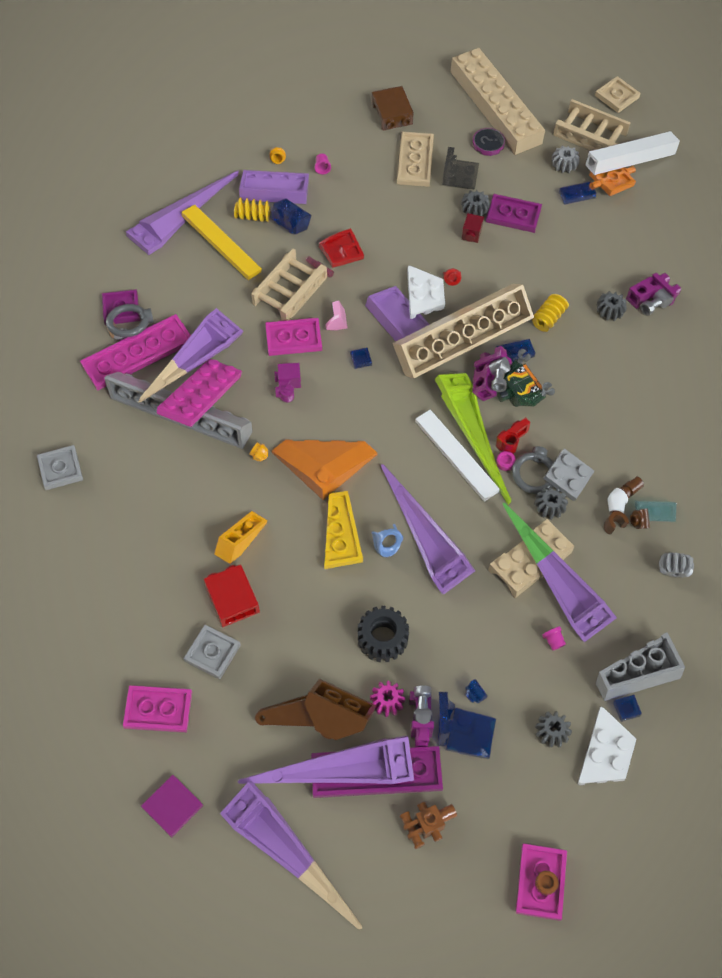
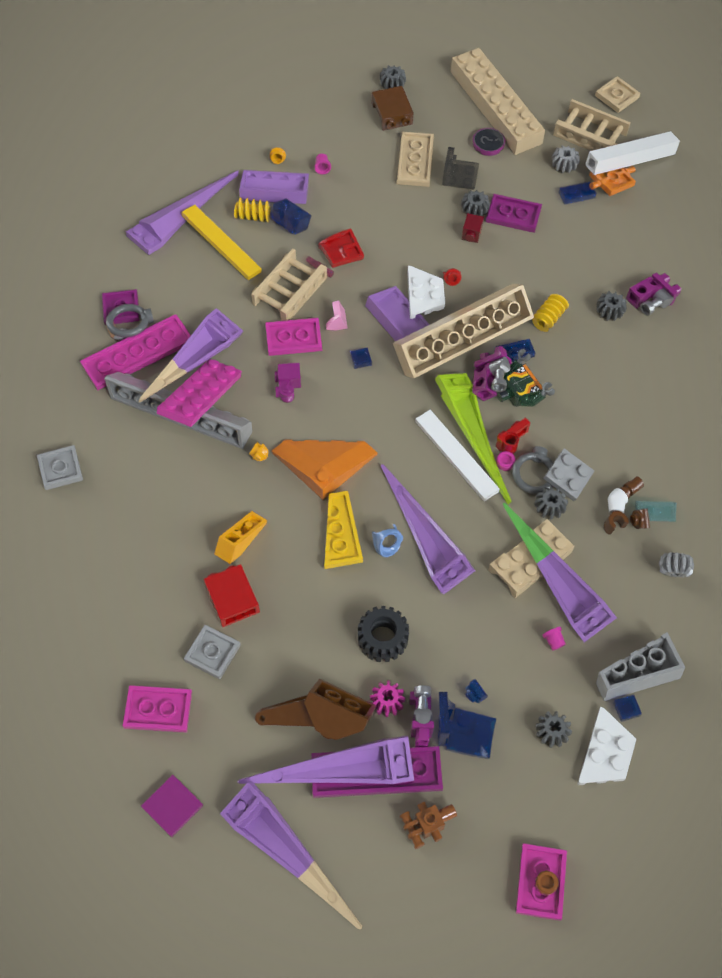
none -> dark grey gear [379,65,406,89]

